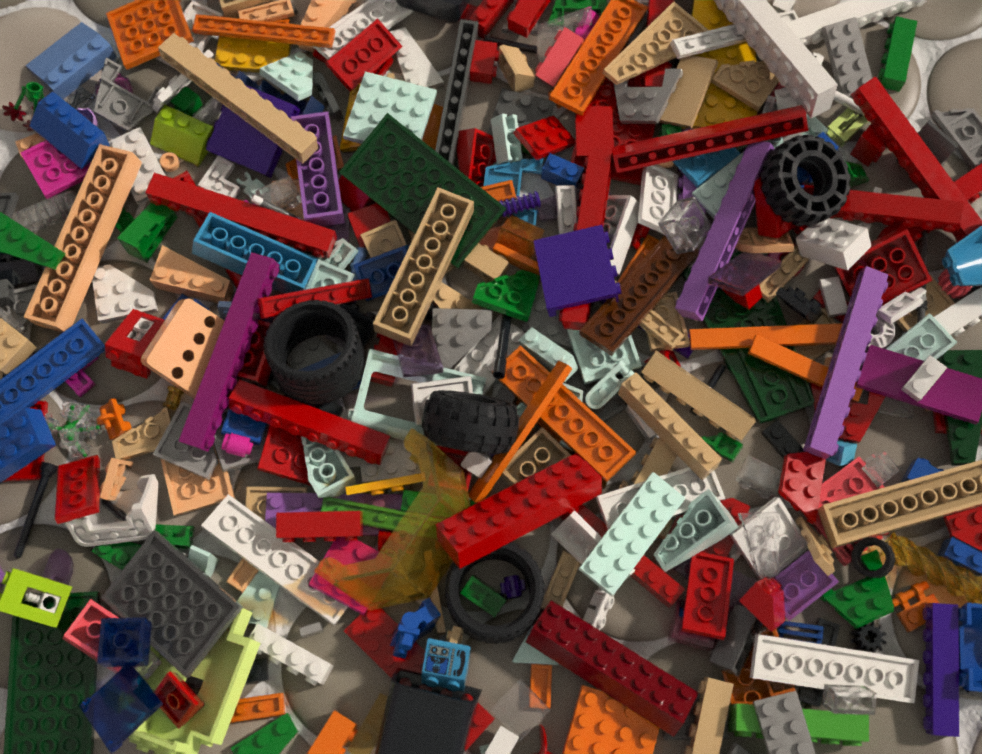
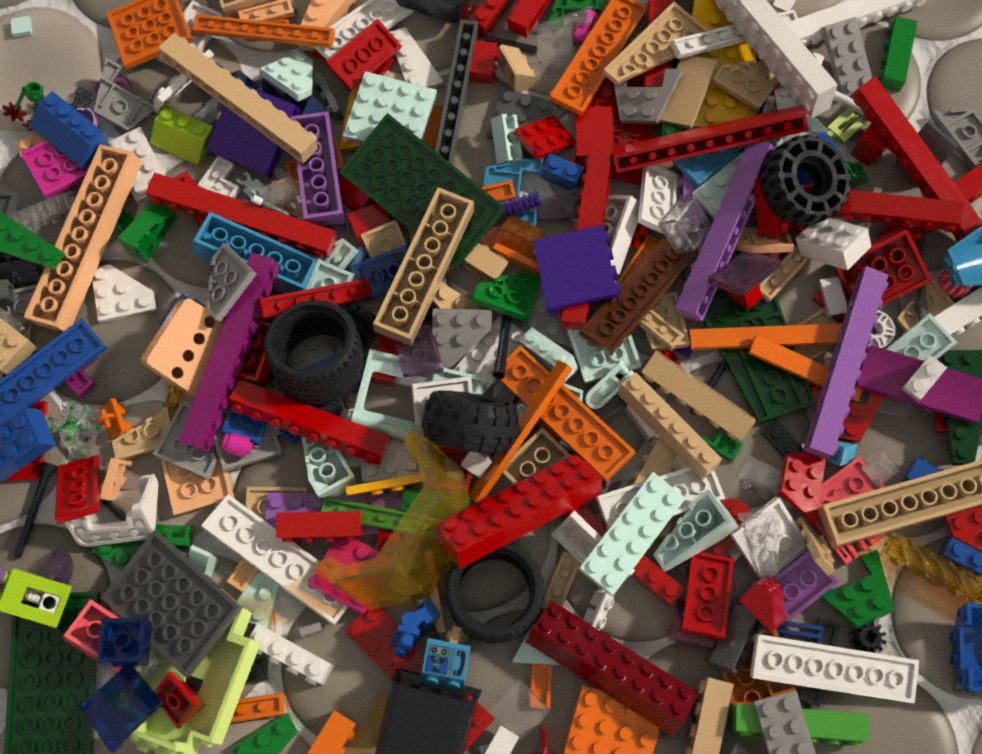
medium blue slope [25,22,117,99] -> none
red brick [105,309,165,379] -> none
light nougat wedge [150,245,234,304] -> none
light nougat tile [159,152,180,172] -> none
green brick [170,86,203,117] -> none
yellow plate [215,36,292,73] -> none
red plate [257,424,311,486] -> none
red wedge [457,128,496,187] -> none
green hinge [460,575,508,618] -> none
dark purple gear [500,575,526,599] -> none
coral brick [535,27,584,88] -> none
white tile [555,185,577,234] -> none
black plate [776,286,823,325] -> none
clear brick [822,684,877,715] -> none
black tyre [851,537,895,578] -> none
white hinge [876,287,927,324] -> none
orange plate [892,581,939,633] -> none
dark purple brick [923,603,959,737] -> none
none -> light aqua tile [11,16,32,38]
none -> light grey plate [206,243,257,322]

